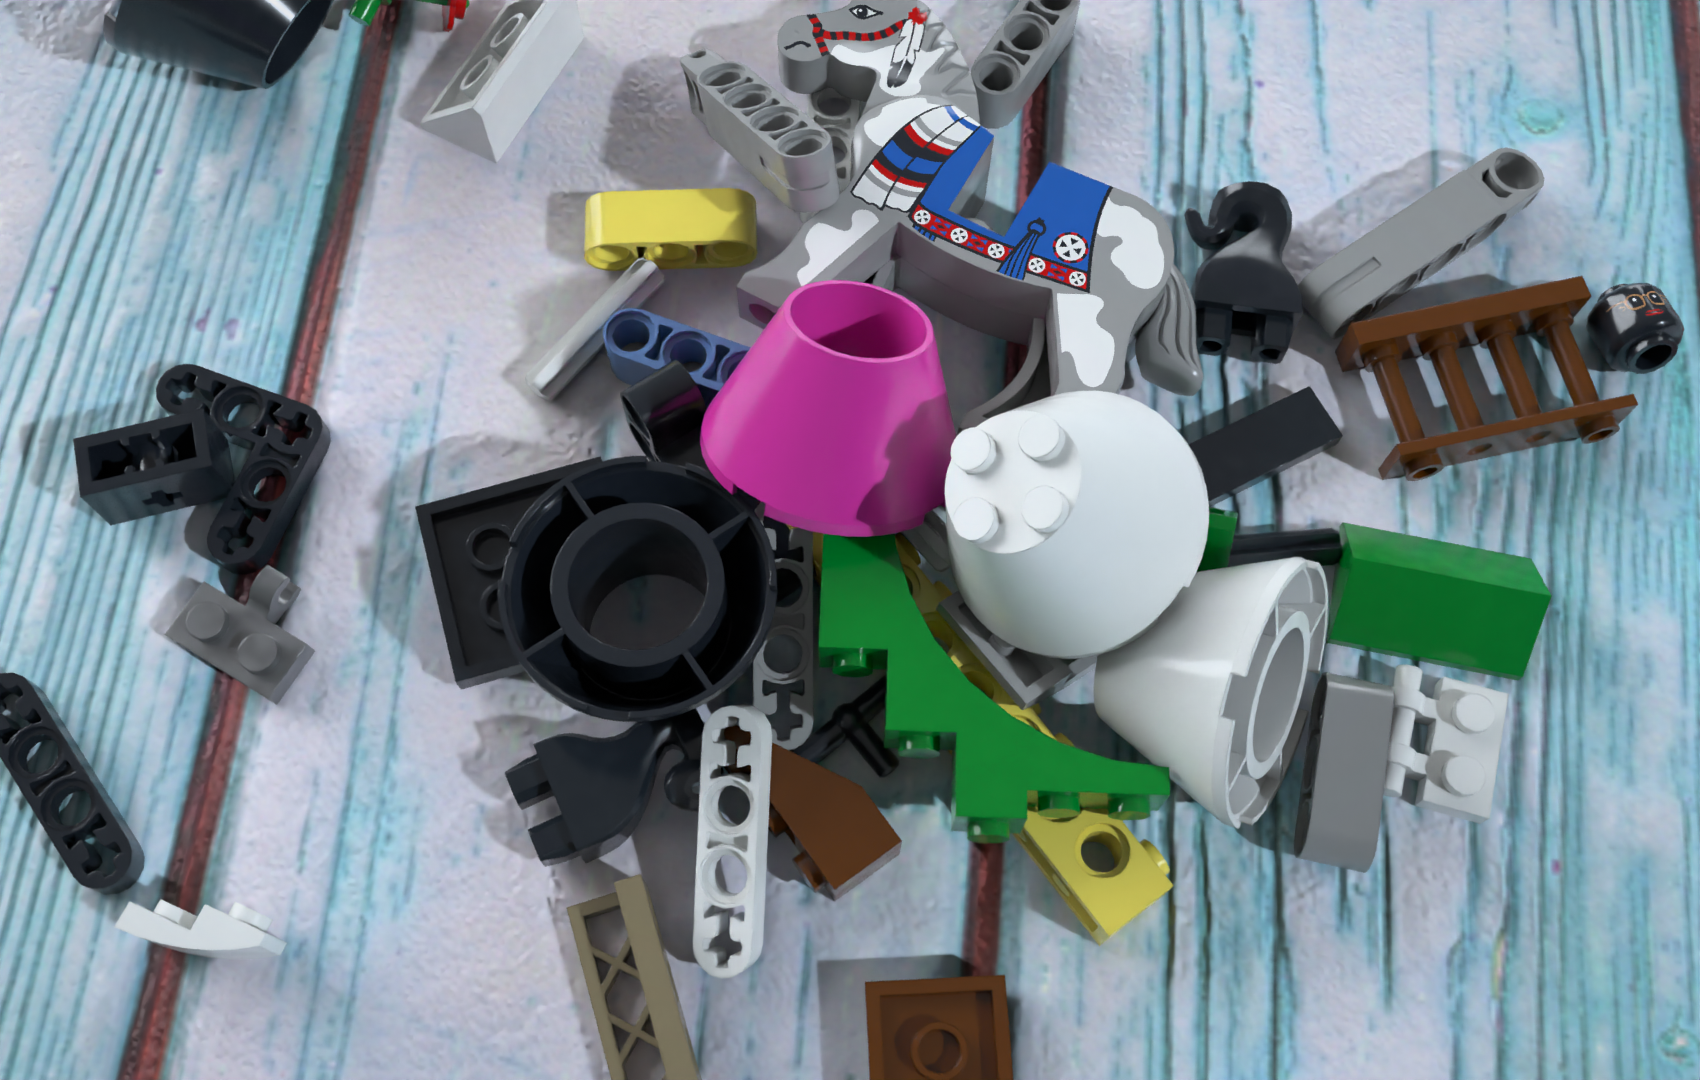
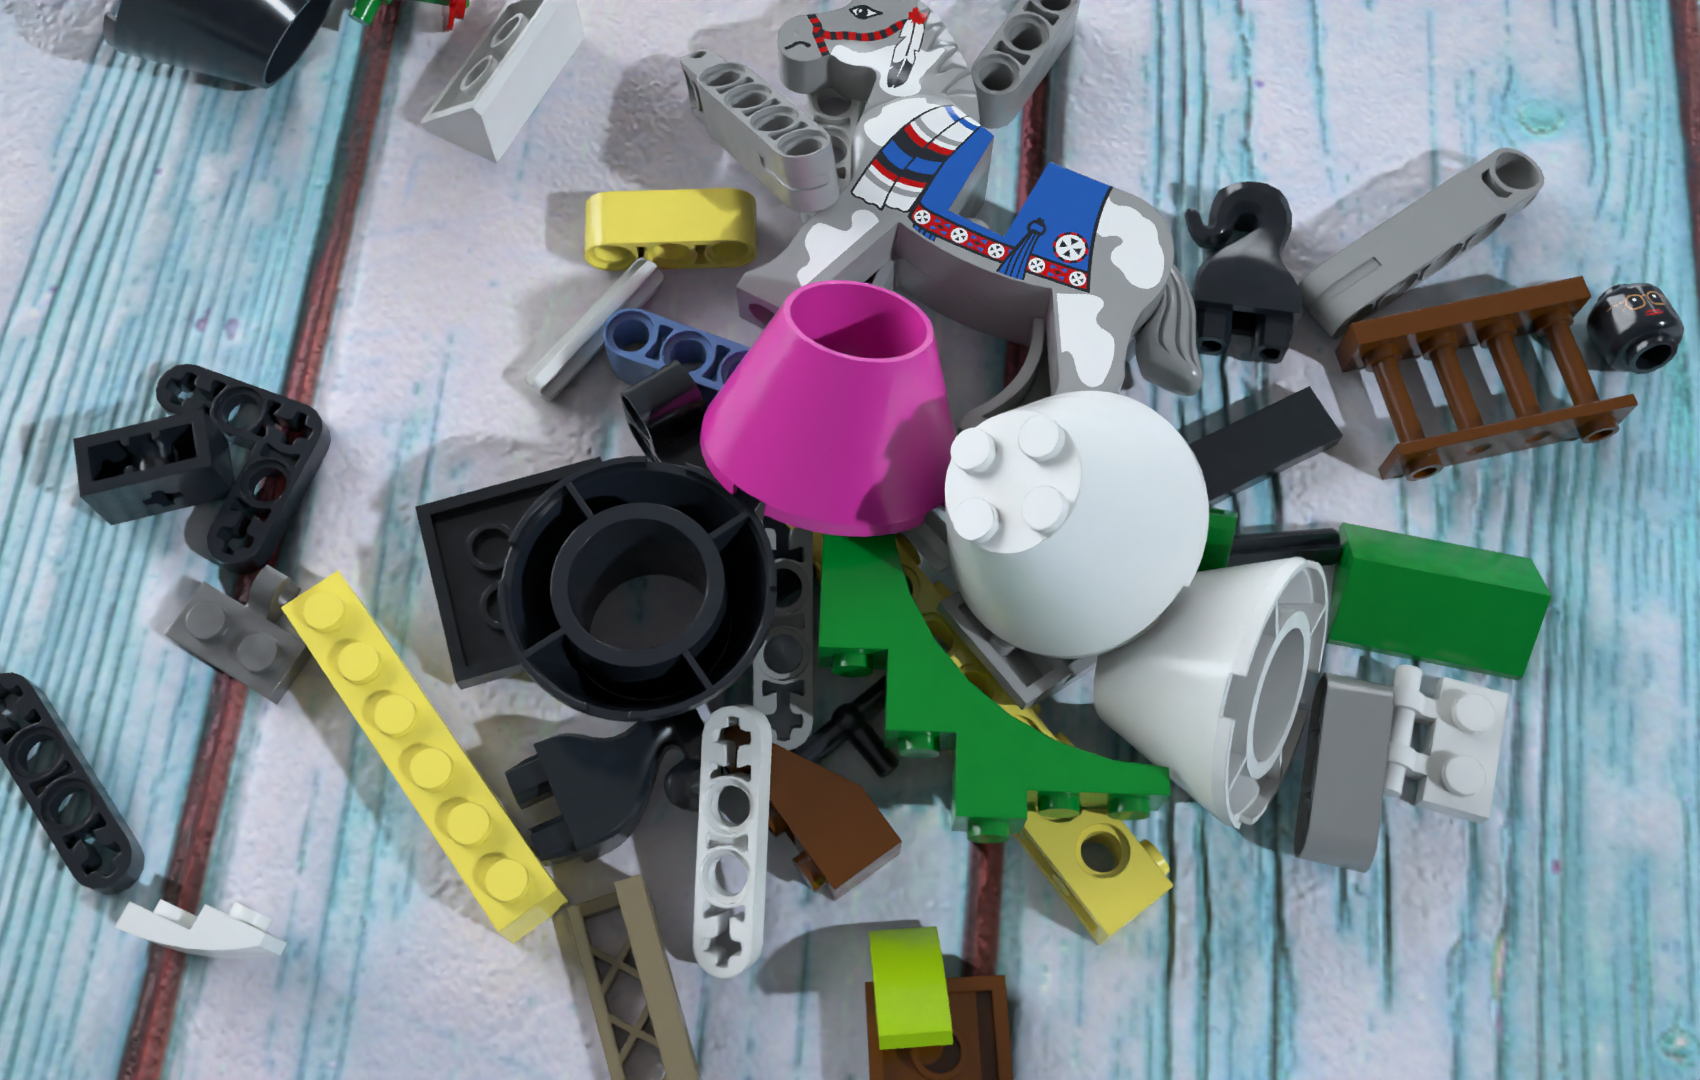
none -> light yellow brick [281,570,570,944]
none -> lime slope [868,926,953,1050]

